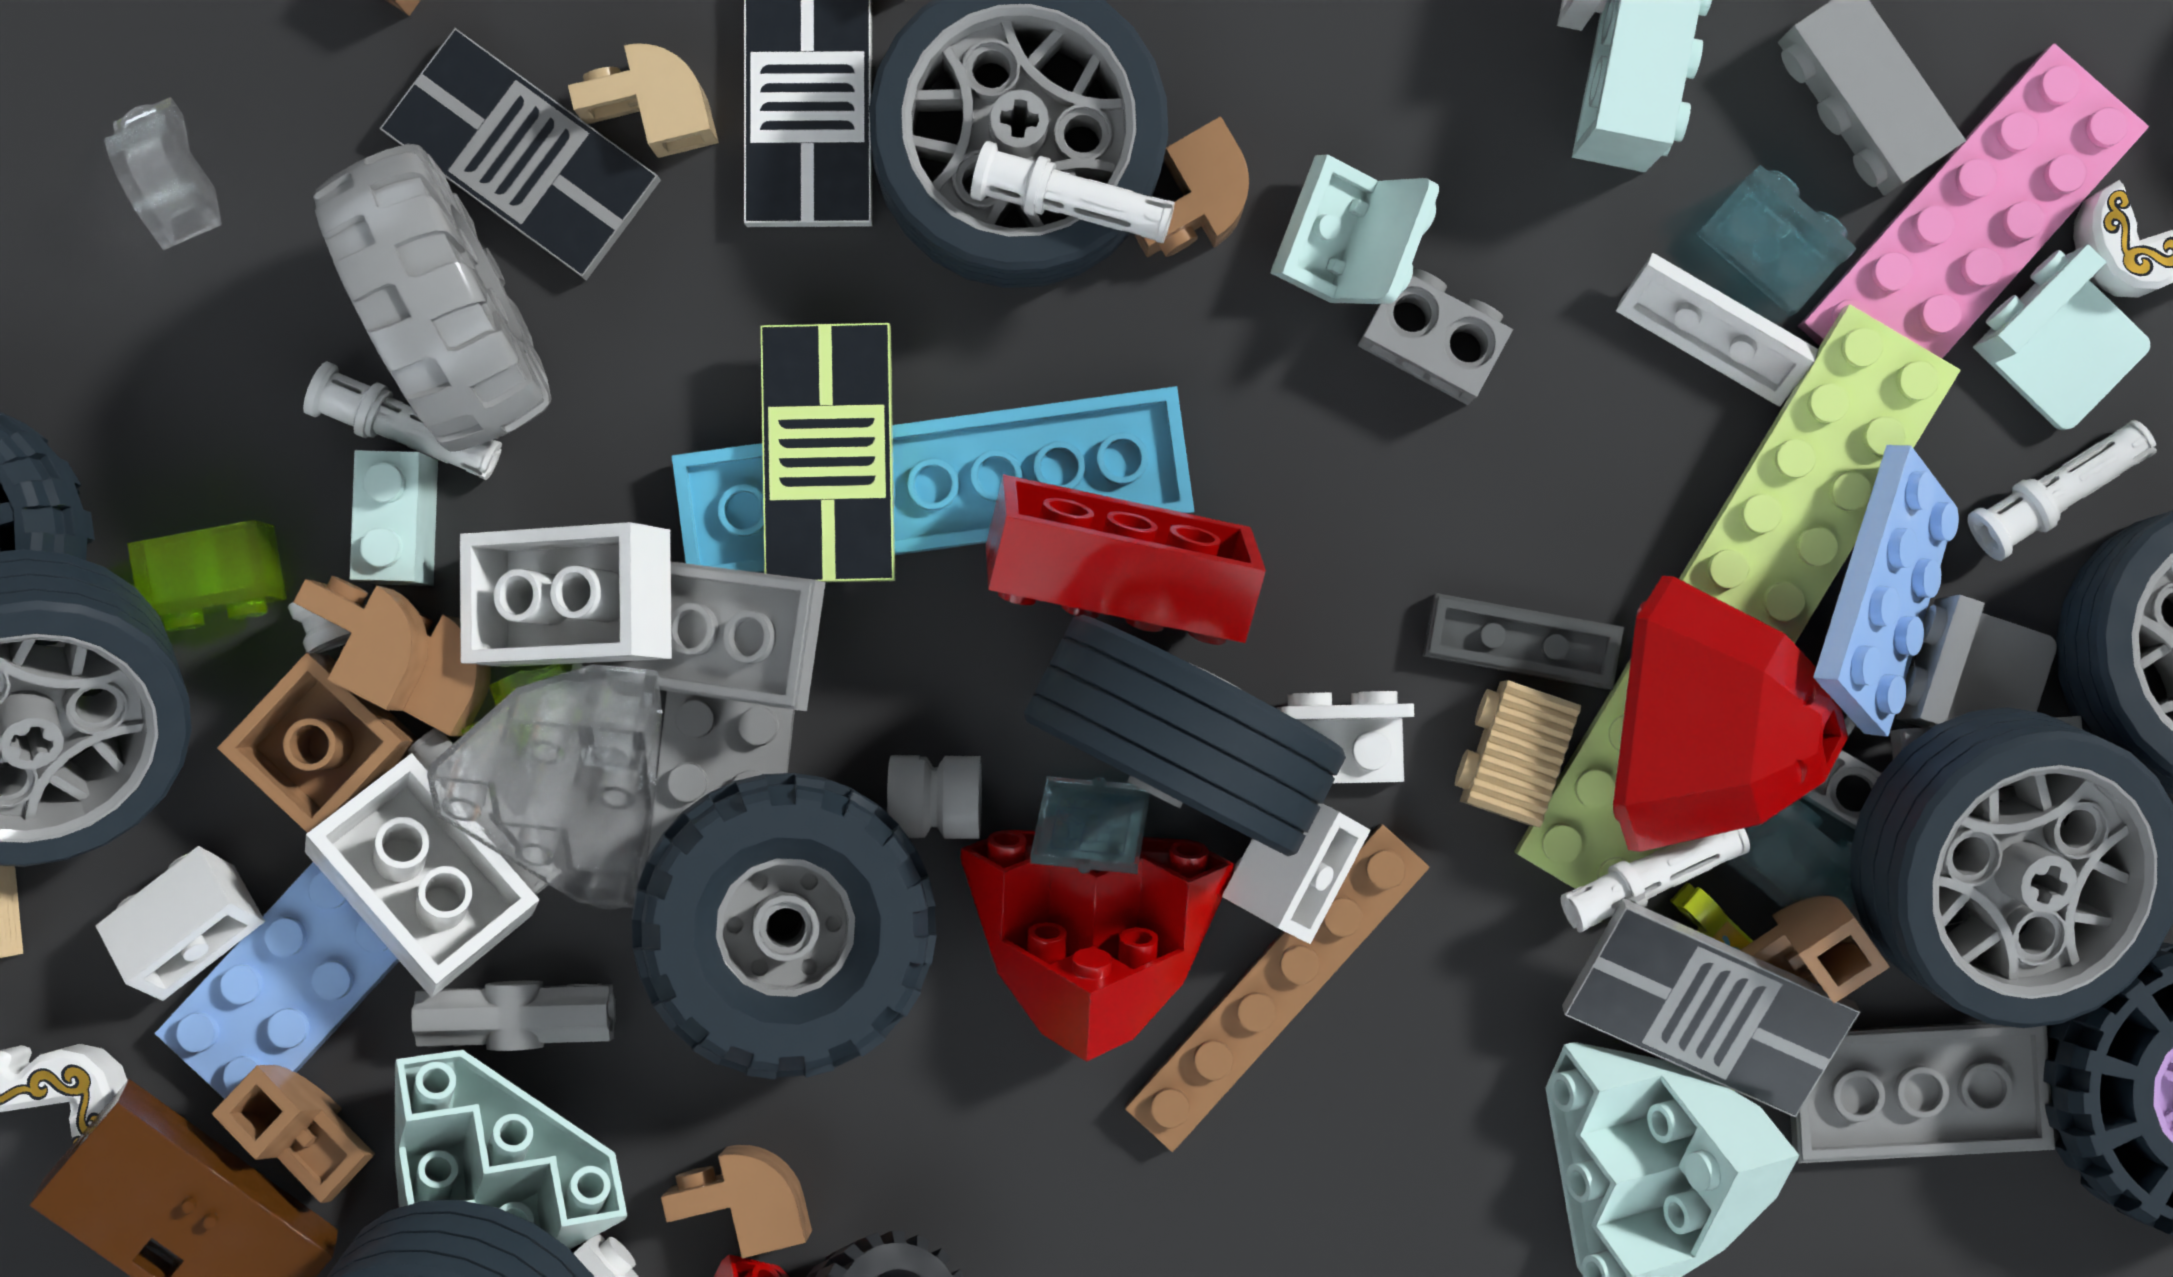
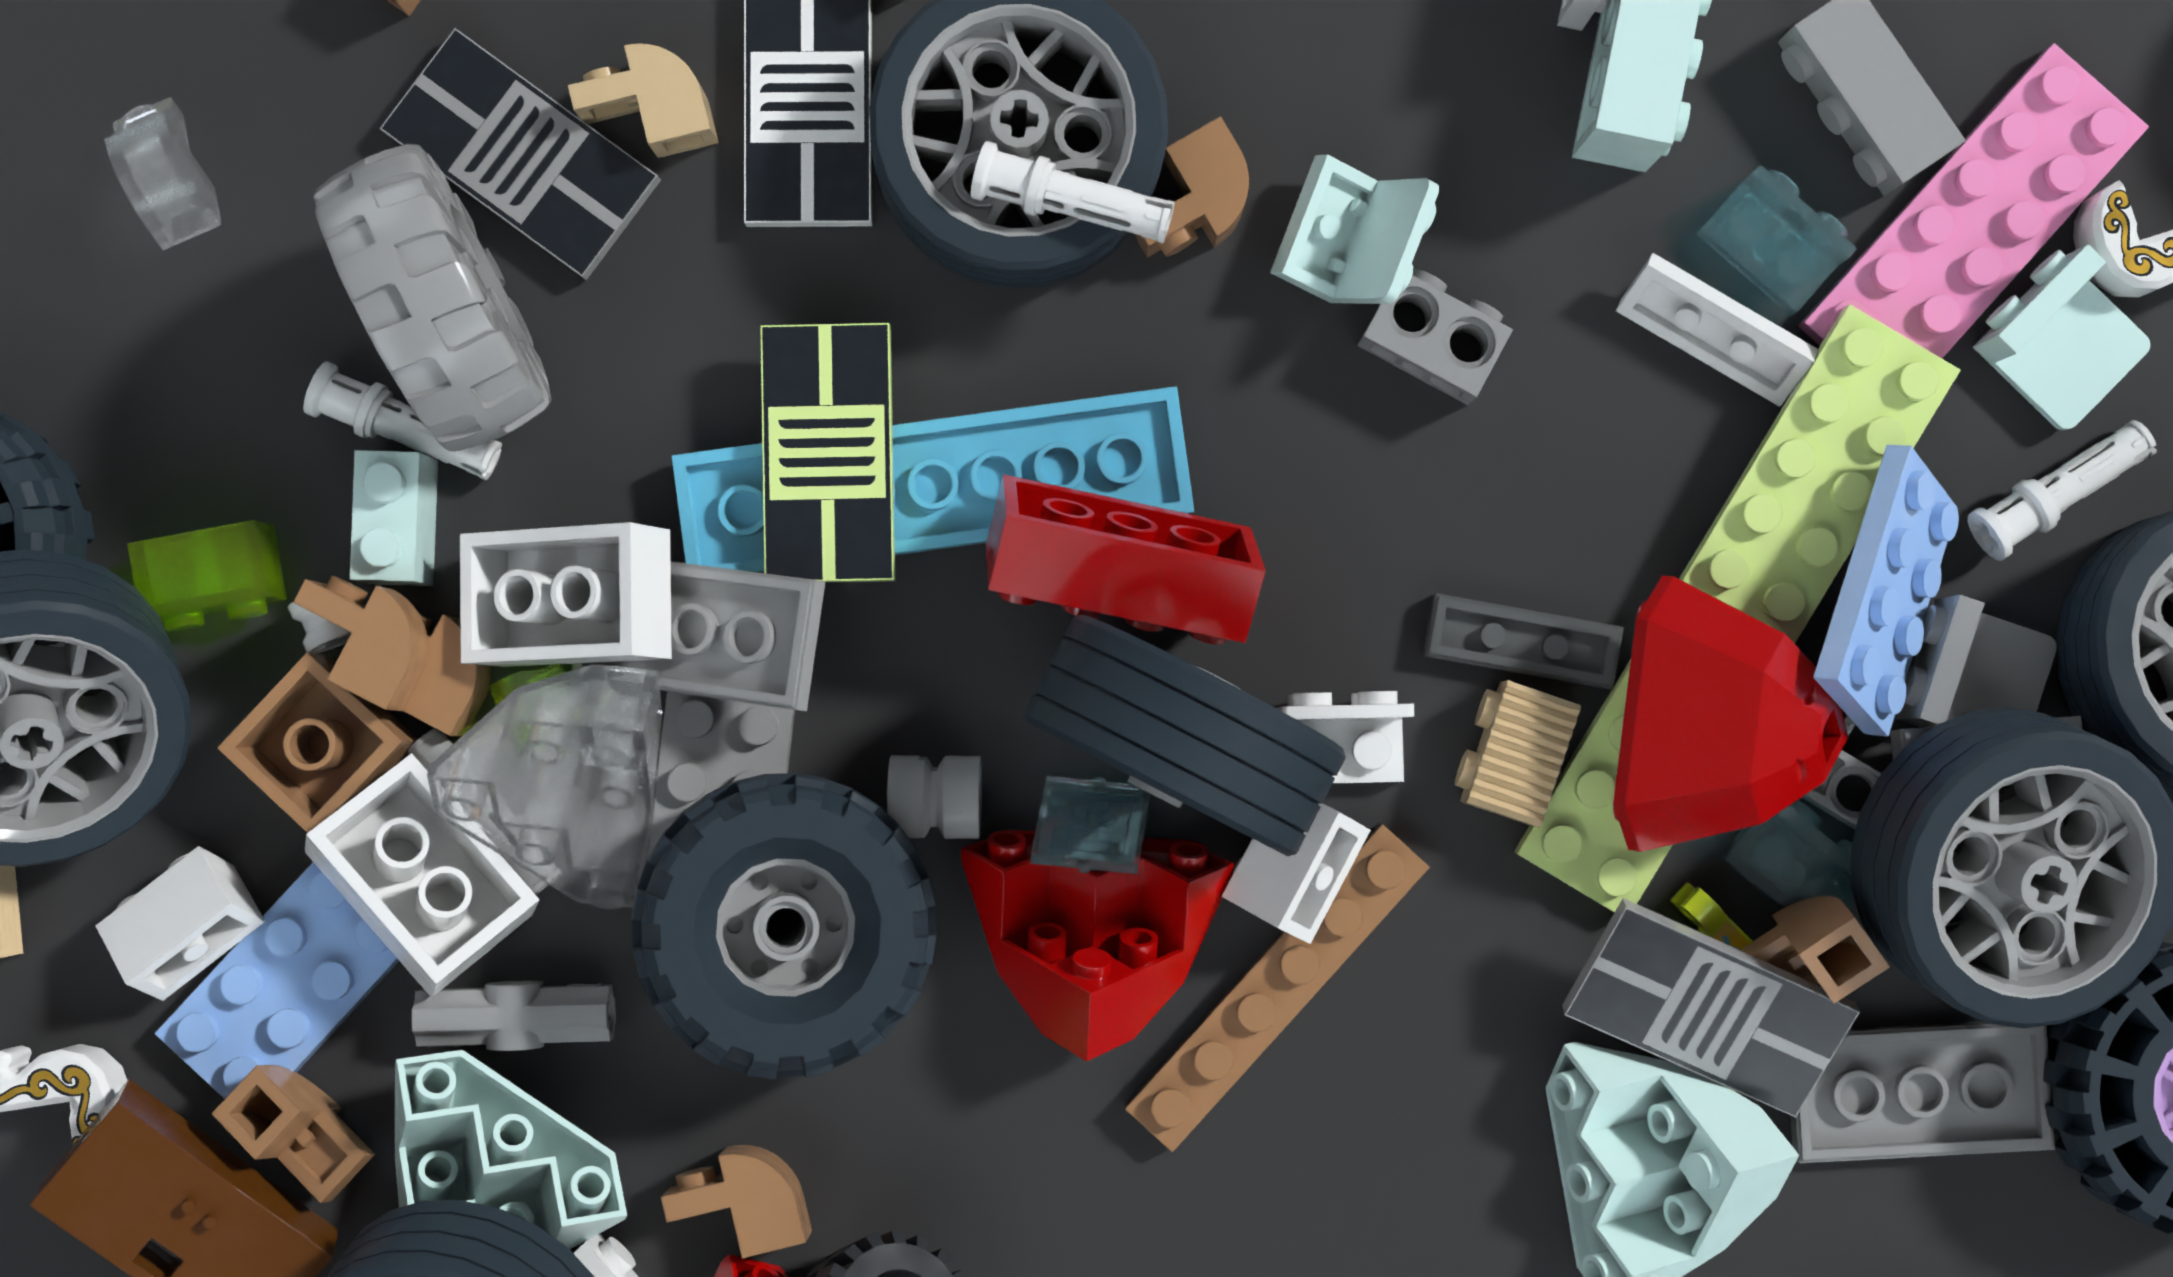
white pin [1560,828,1750,933] -> none

